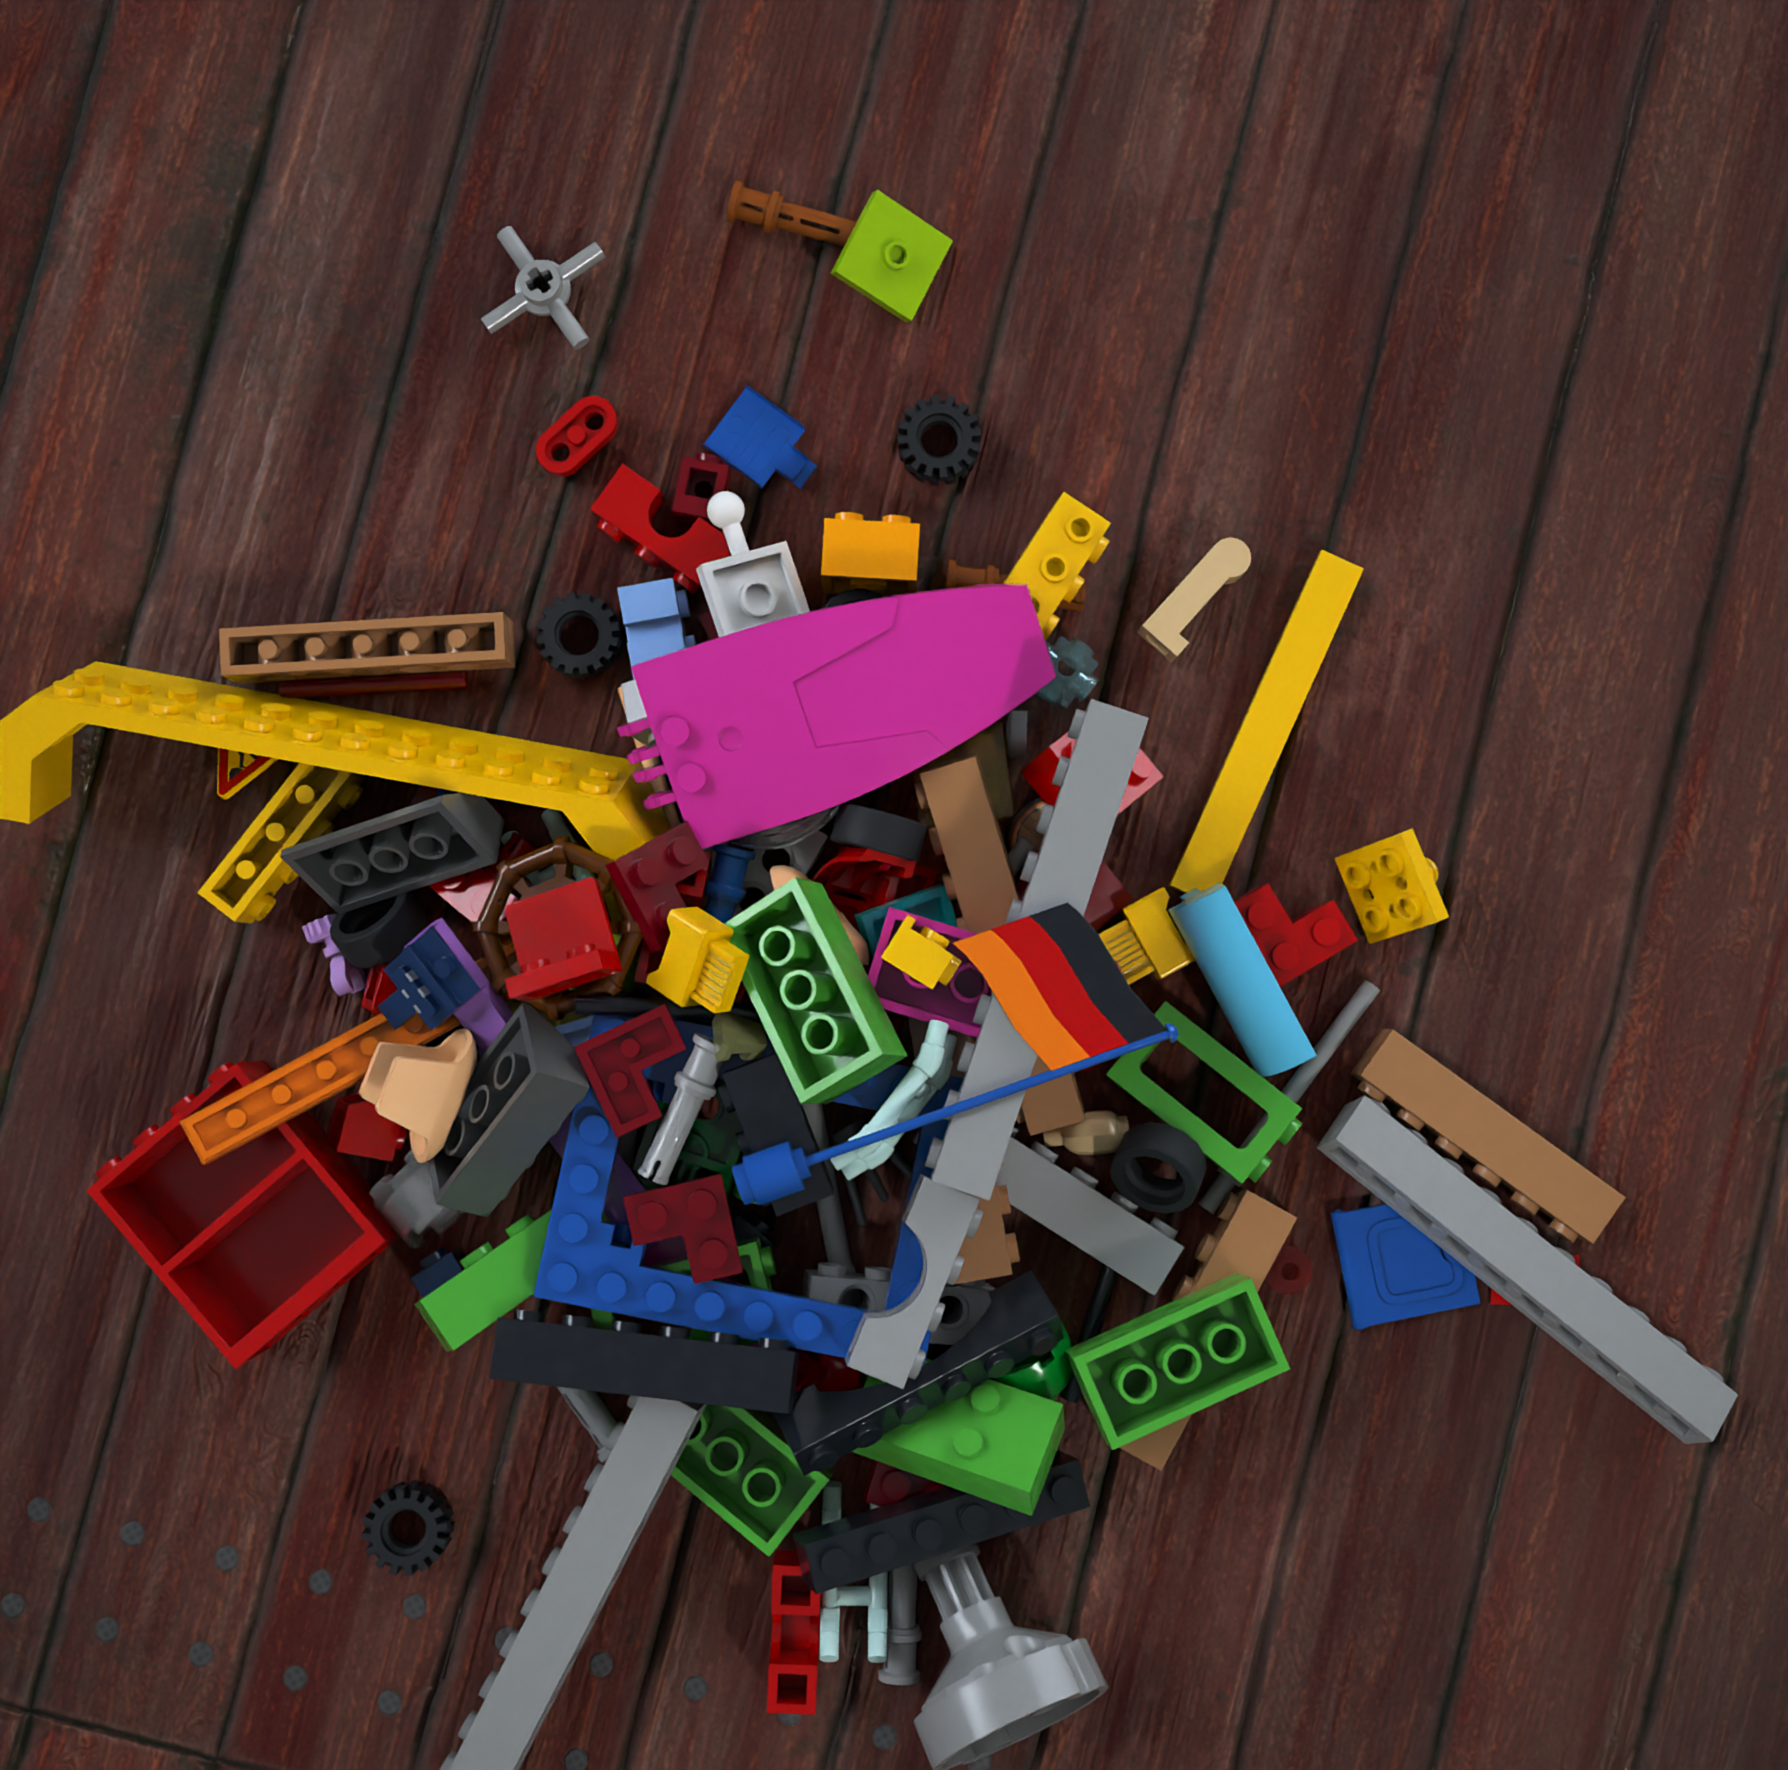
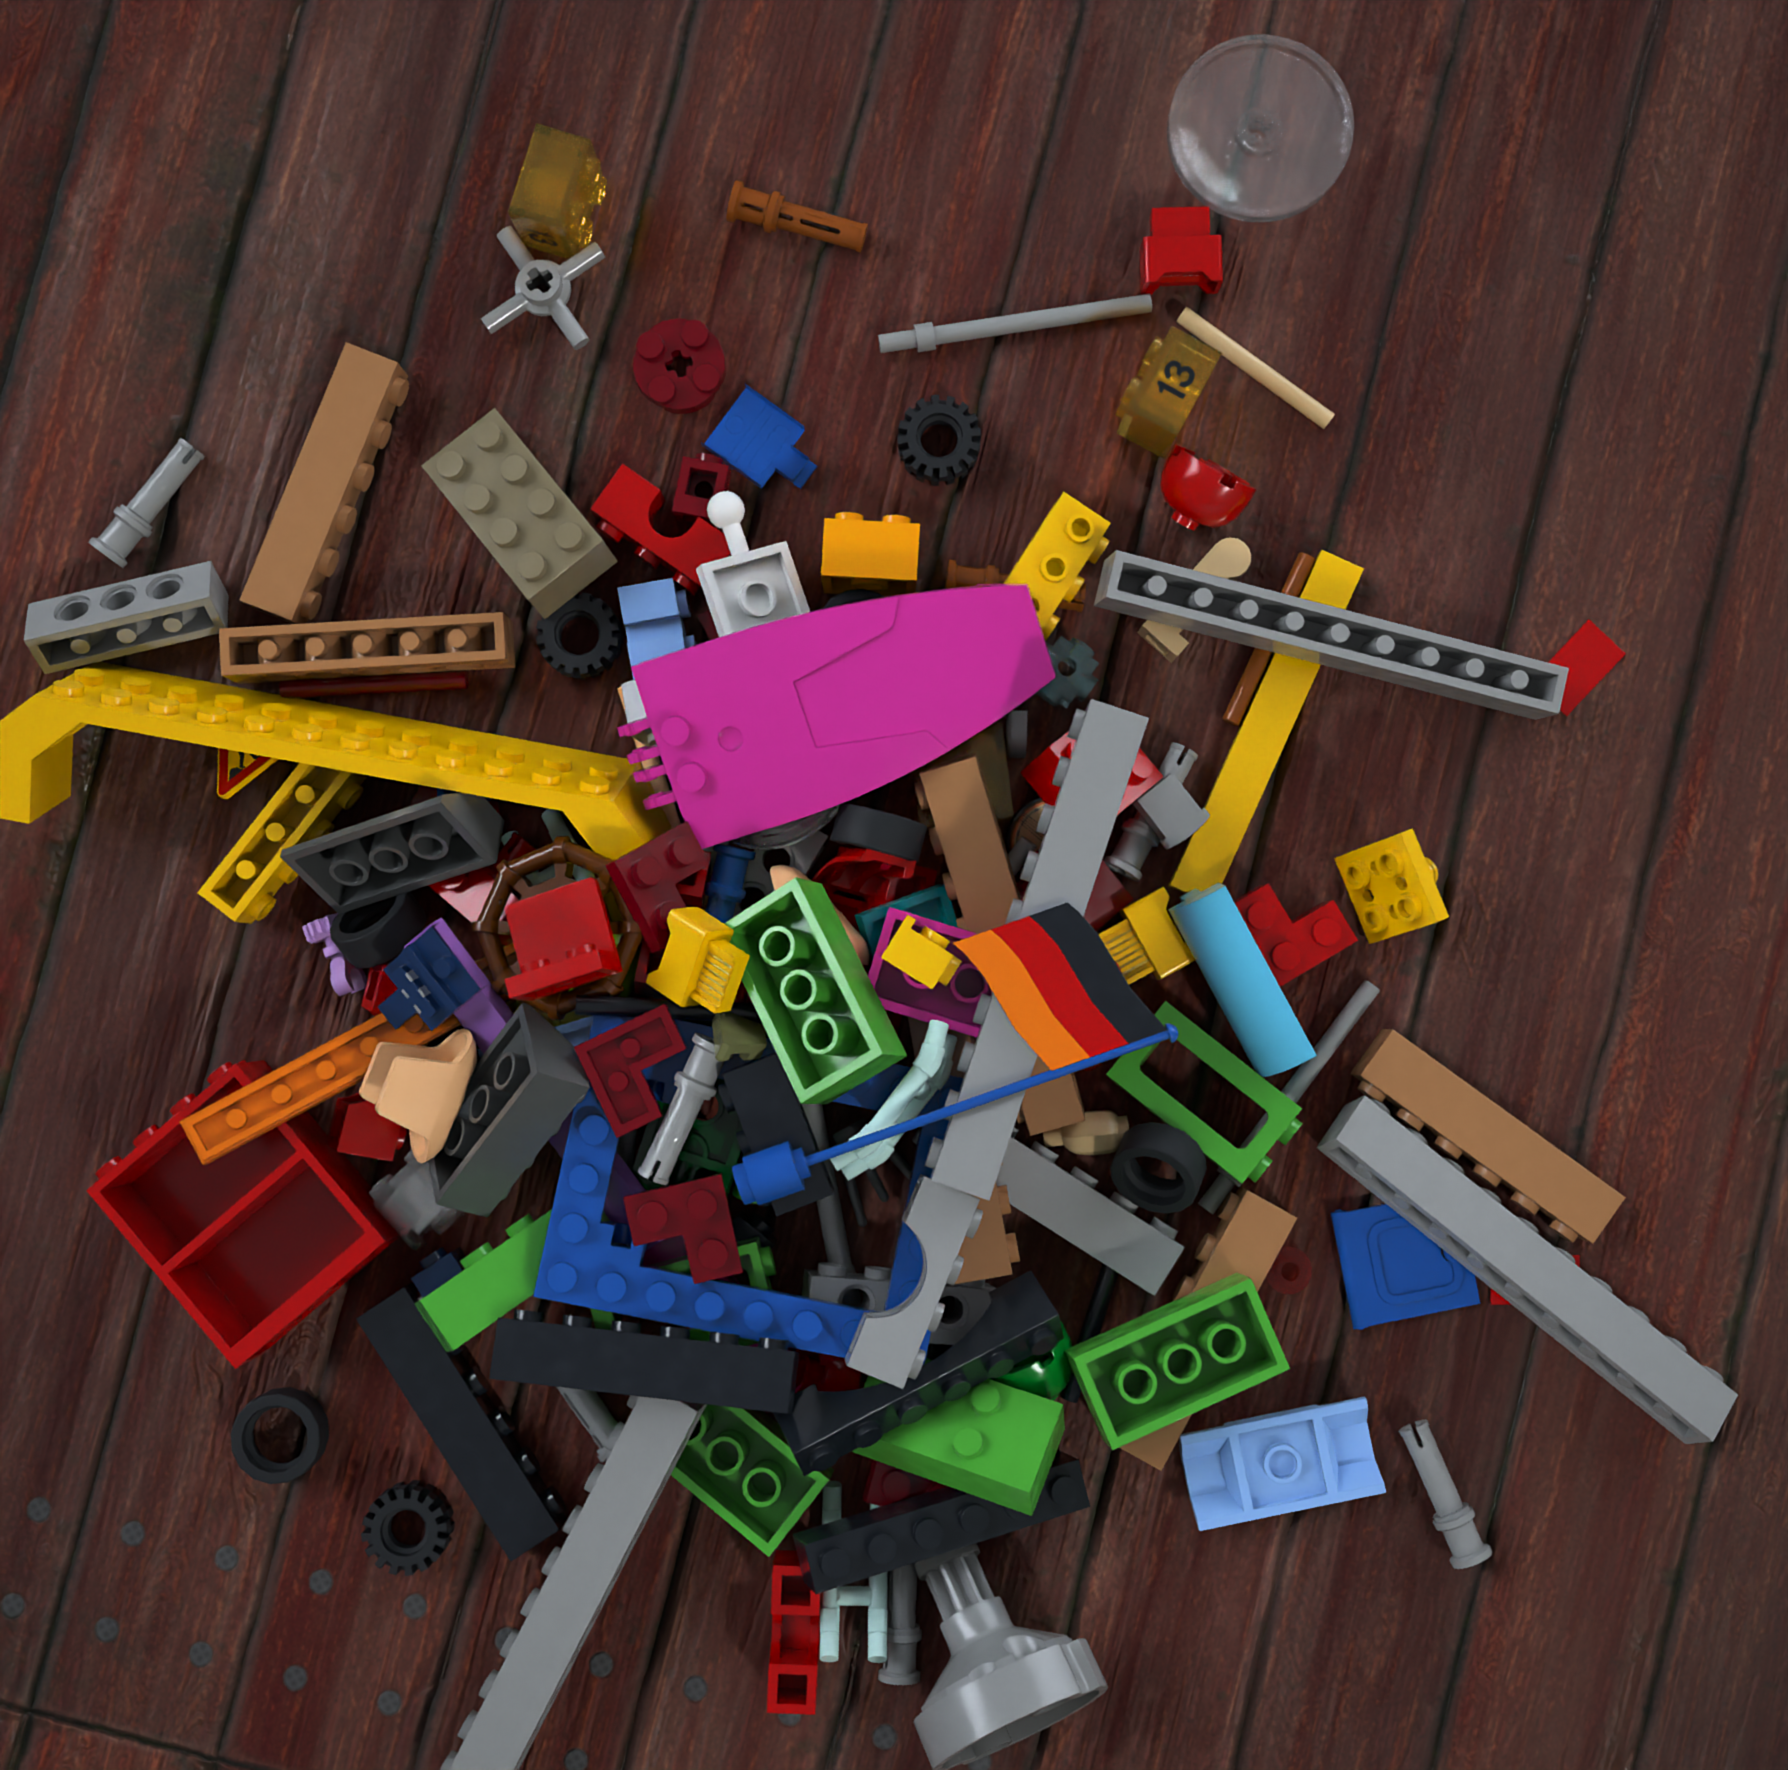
red plate [536,396,618,477] -> none
lime plate [830,190,953,323] -> none
none -> light grey brick [24,561,229,674]
none -> light grey pin [88,437,205,568]
none -> black tyre [230,1387,329,1484]
none -> medium nougat brick [240,342,409,624]
none -> black brick [356,1282,566,1561]
none -> dark tan brick [421,408,618,619]
none -> clear yellow brick [508,123,607,259]
none -> dark red plate [633,318,726,414]
none -> light grey bar [878,294,1152,353]
none -> light grey brick [1094,550,1569,720]
none -> light grey pin [1103,742,1198,882]
none -> clear yellow brick [1115,326,1222,459]
none -> light grey tile [1132,772,1210,850]
none -> red piece [1139,206,1223,295]
none -> red cylinder [1160,444,1257,531]
none -> clear dish [1167,34,1354,222]
none -> tan bar [1176,307,1335,429]
none -> light blue piece [1179,1397,1386,1531]
none -> dark orange bar [1222,552,1316,726]
none -> light grey pin [1399,1419,1493,1569]
none -> red sticker [1548,619,1626,716]

